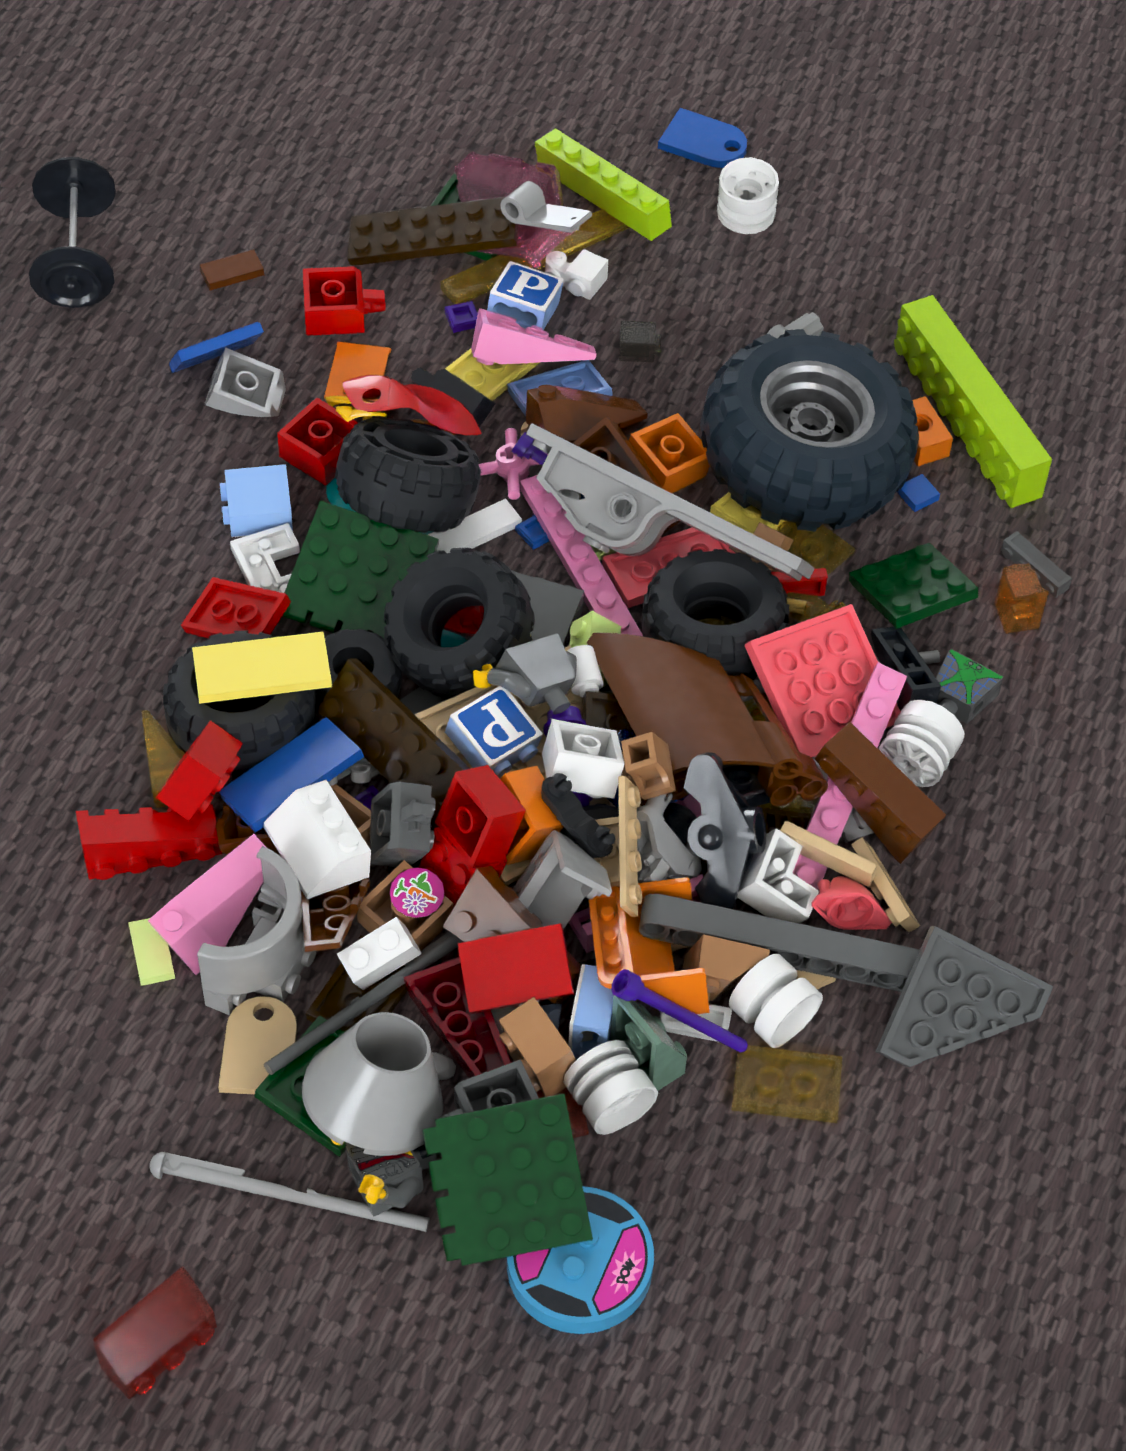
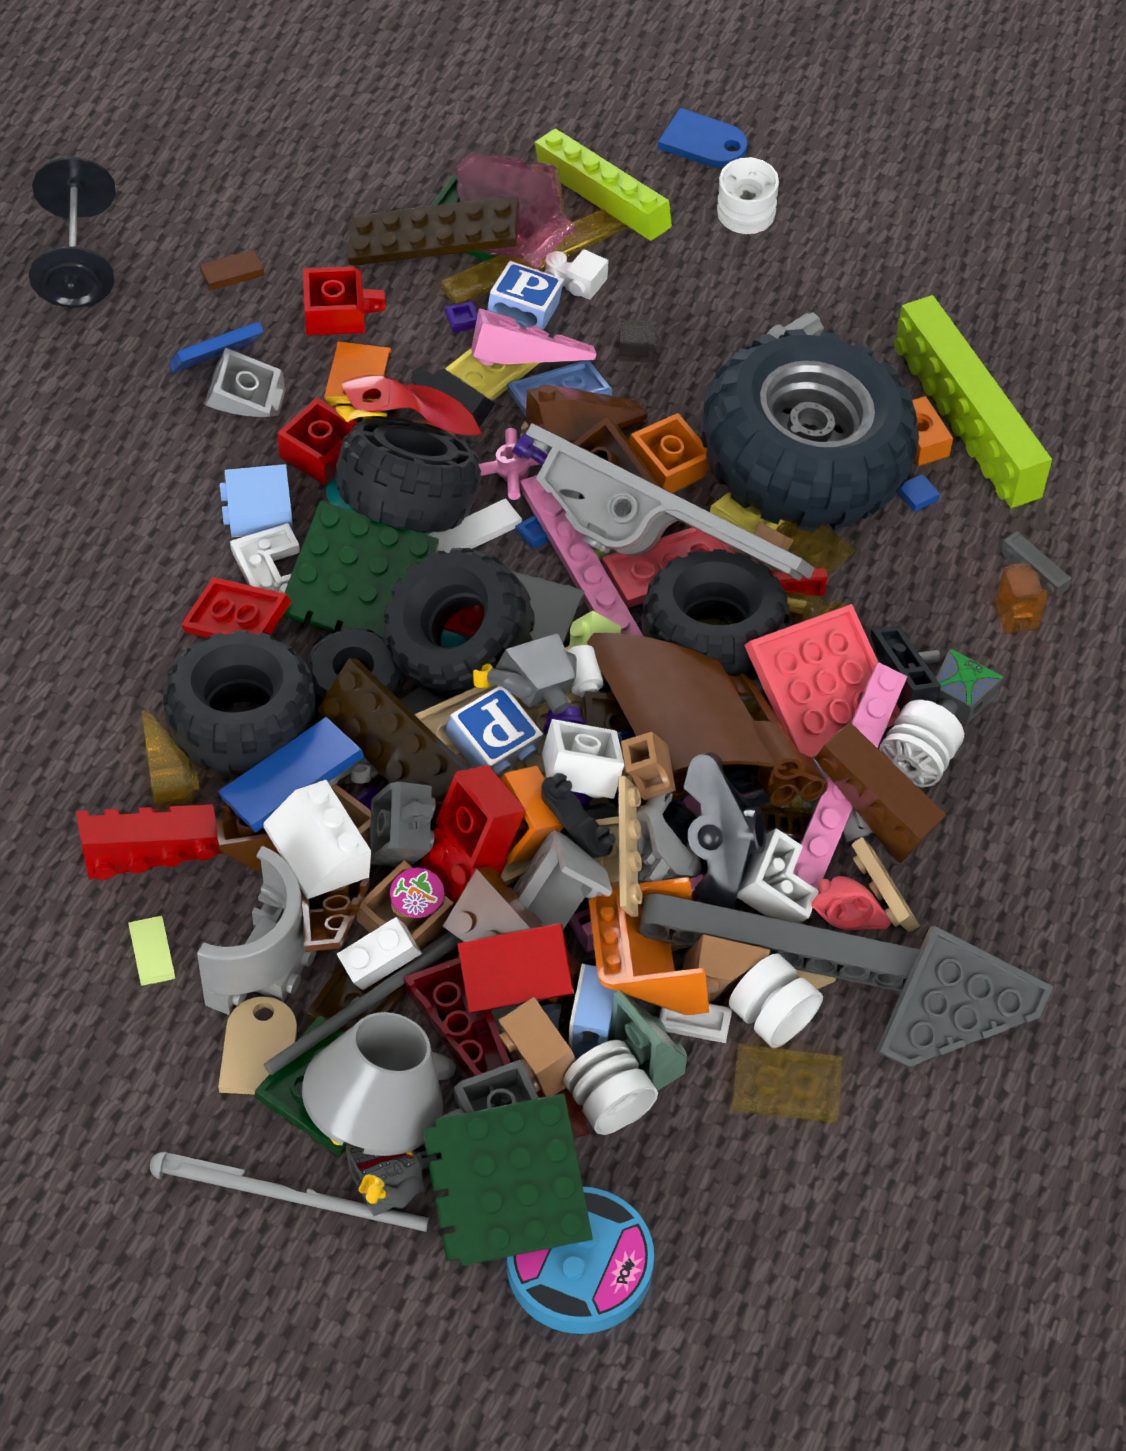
clear red slope [93,1266,217,1399] -> none
bright pink wedge [148,834,266,975] -> none
red brick [156,720,243,821] -> none
light yellow tile [192,632,332,704] -> none
light grey door [500,181,592,233] -> none
dark purple piece [611,969,748,1052] -> none
tan tile [780,821,877,887] -> none
dark green plate [849,543,978,629] -> none

